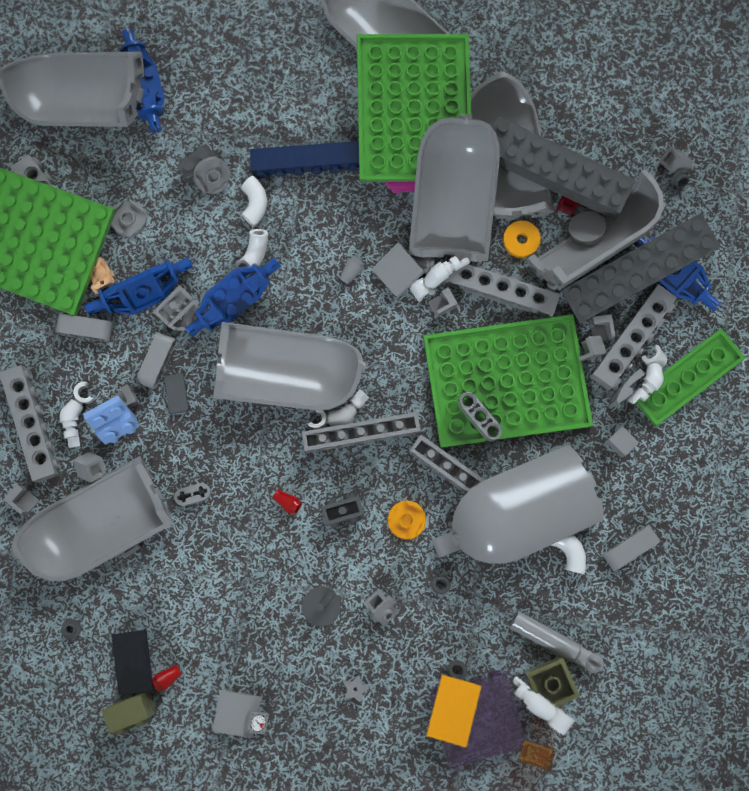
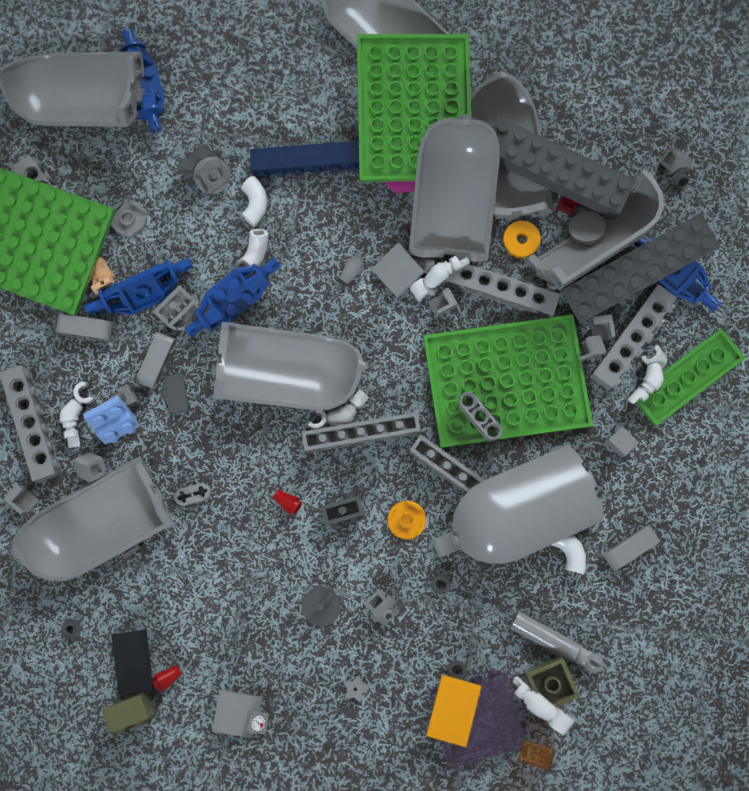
light grey slope [608,369,645,409] -> none

